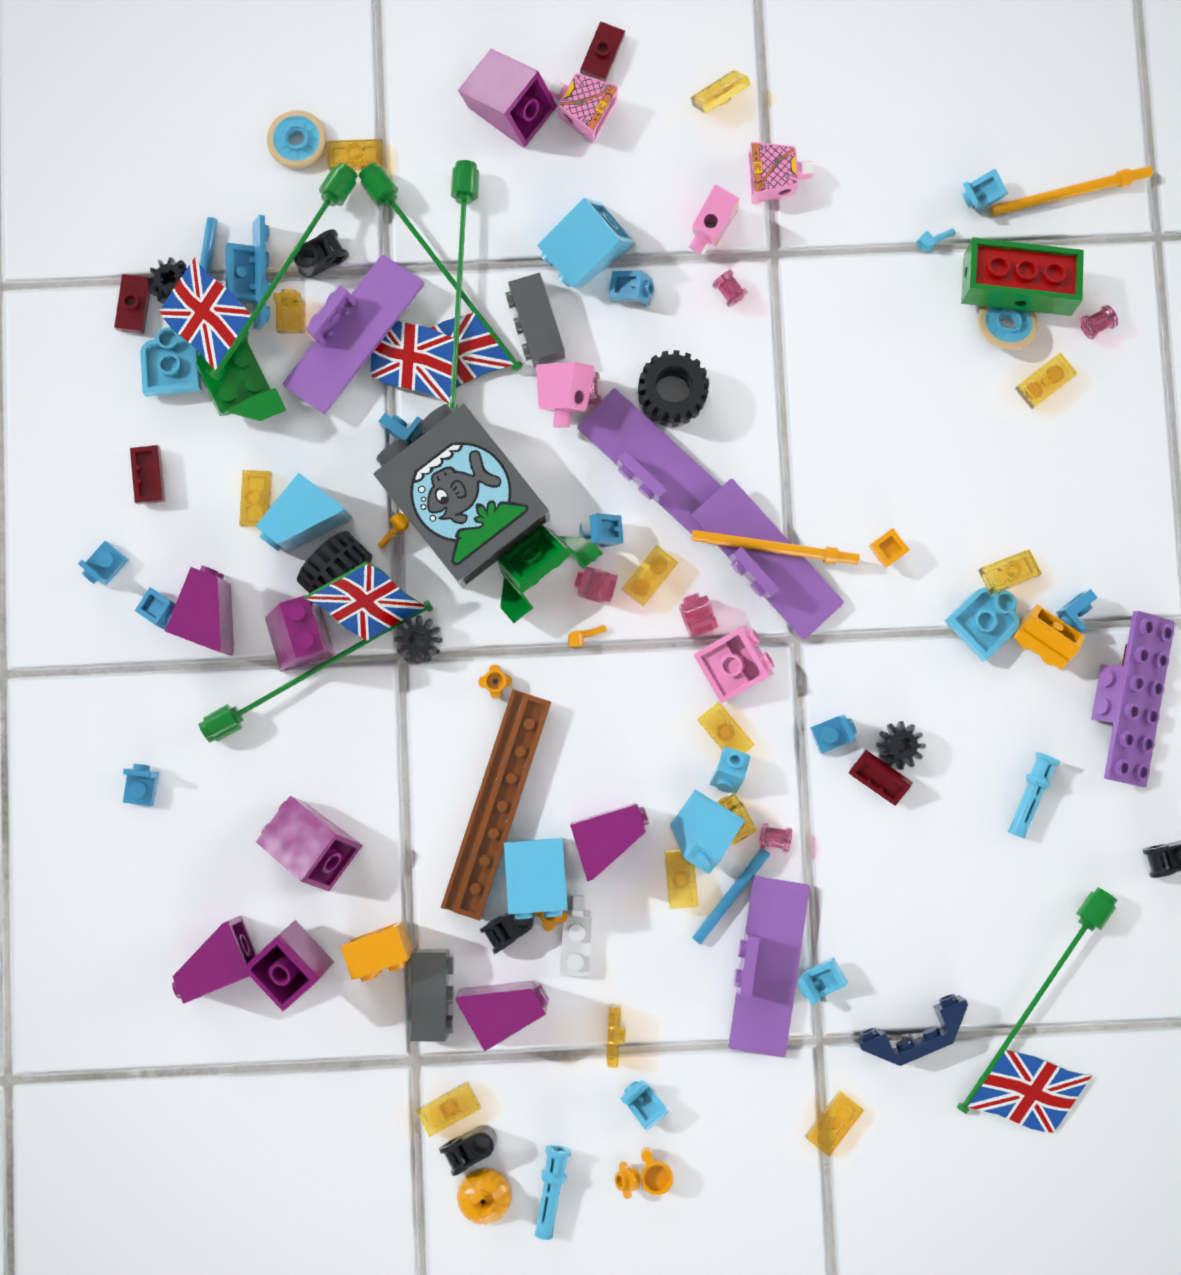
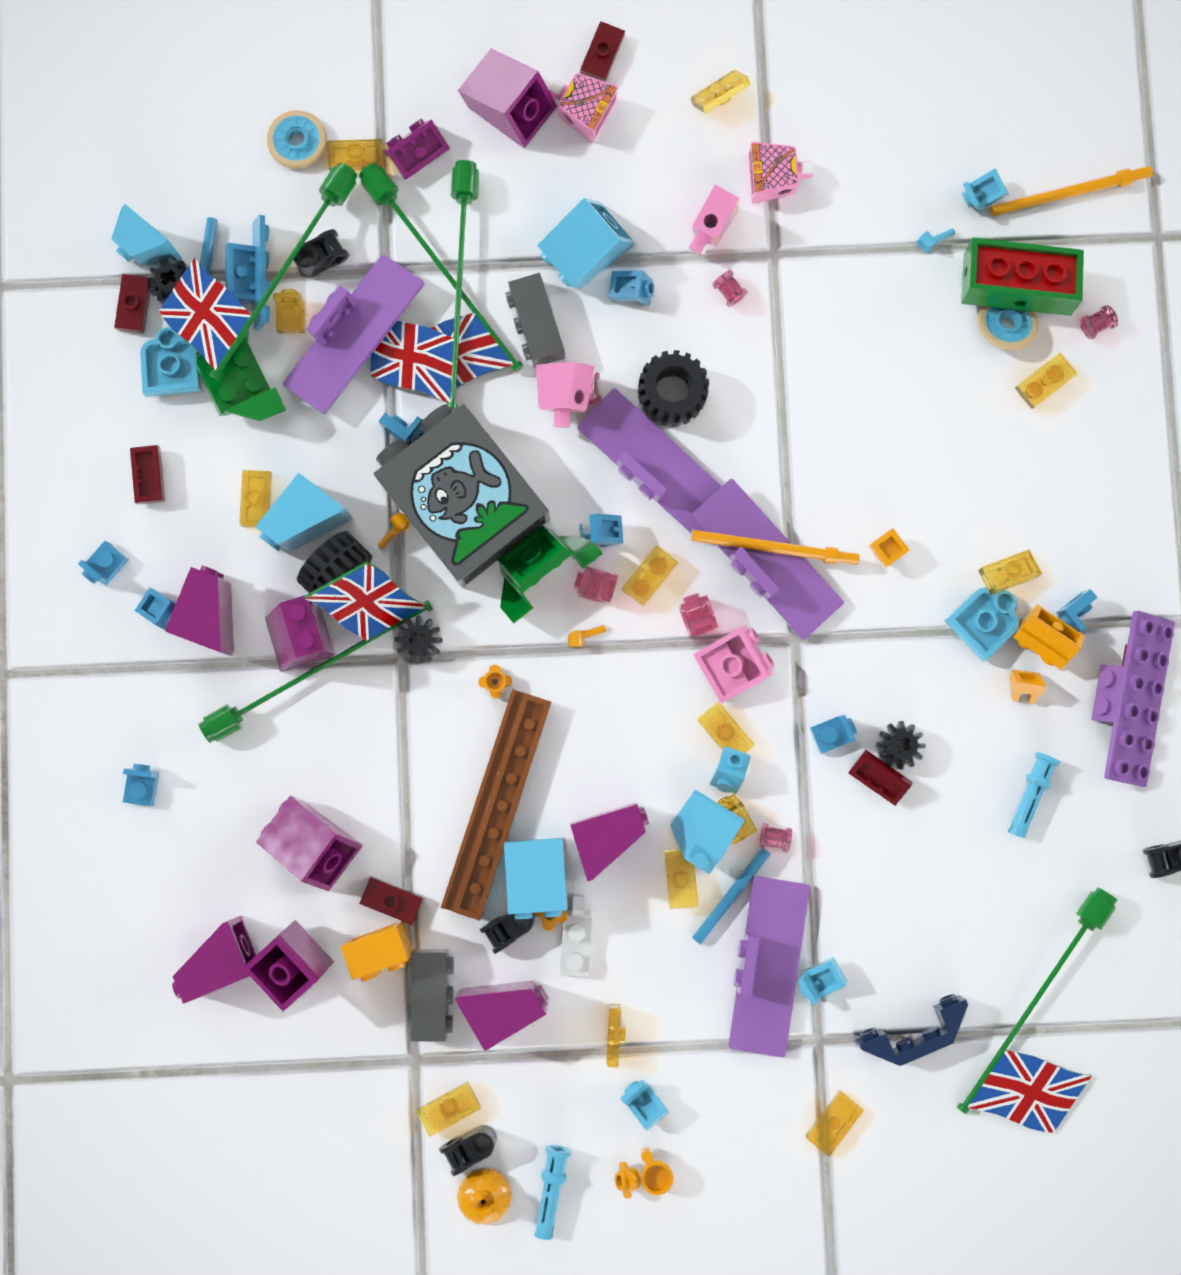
none -> medium azure slope [111,204,183,266]
none -> dark red plate [359,876,424,925]
none -> magenta bracket [383,118,450,180]
none -> light orange tile [1009,669,1046,704]

